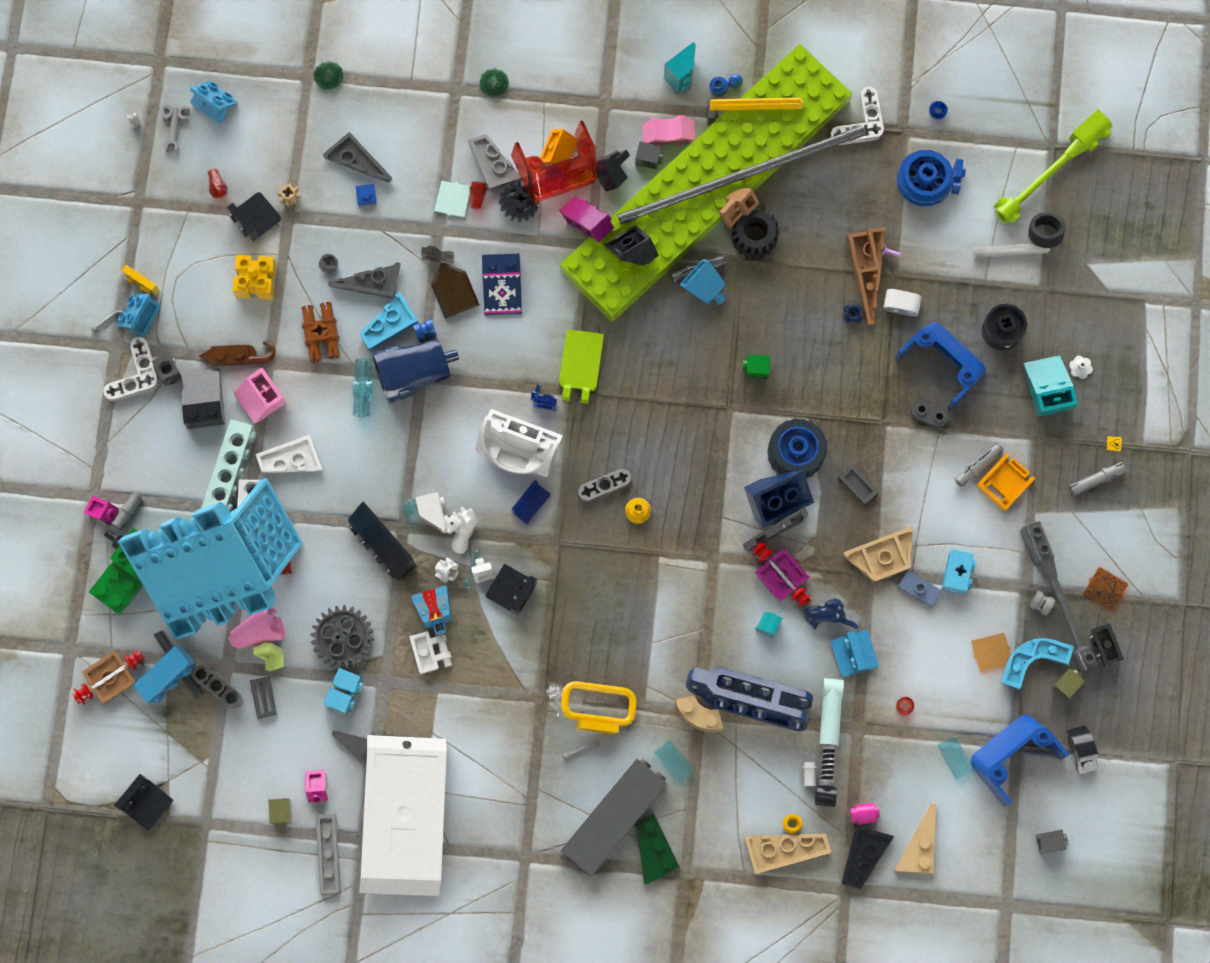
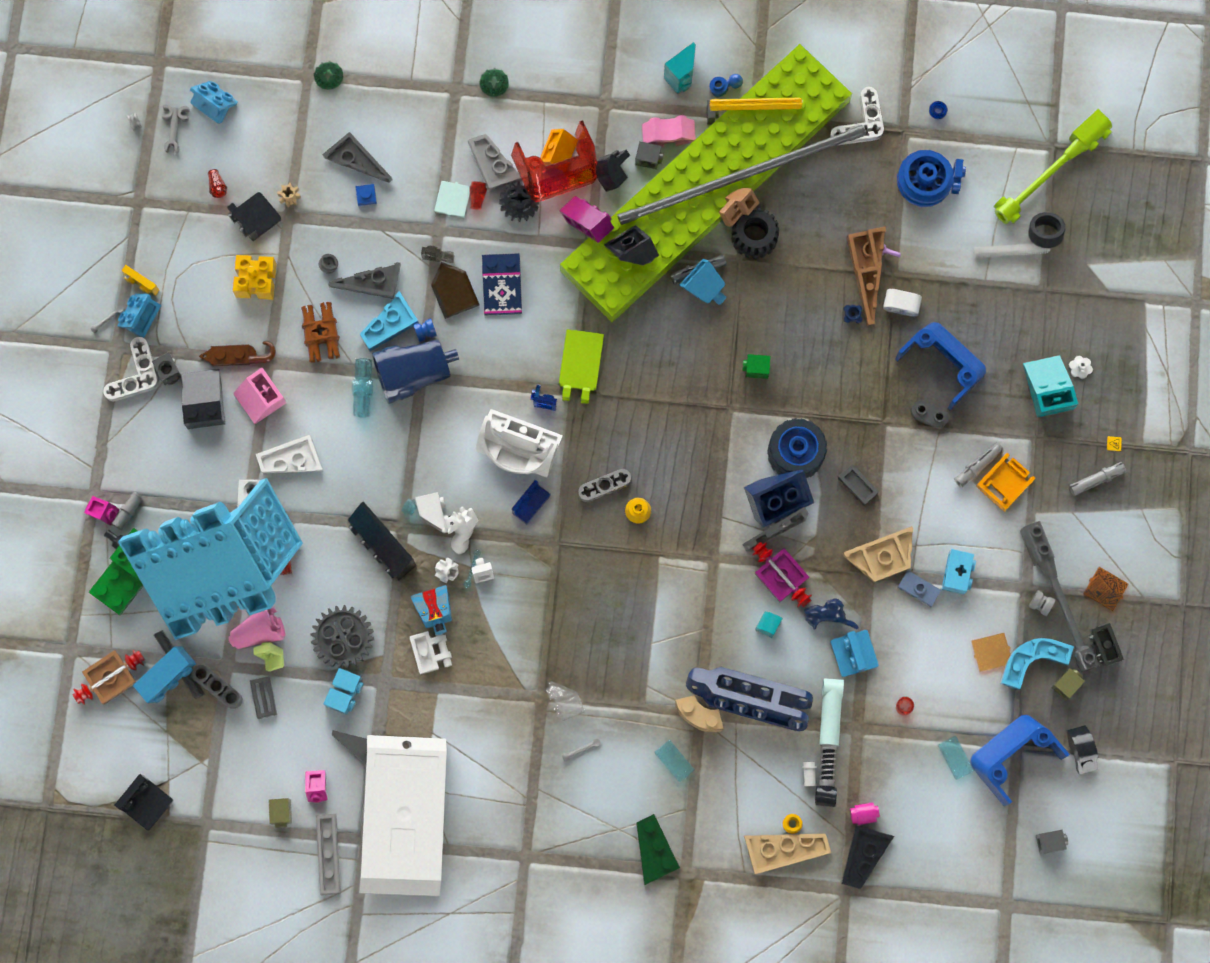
light aqua brick [201,419,256,512] -> none
black bracket [485,564,538,616] -> none
yellow bar [561,681,637,735] -> none
dark grey brick [561,759,667,877] -> none
tan wing [895,803,936,874] -> none
black wheel [981,303,1027,351] -> none

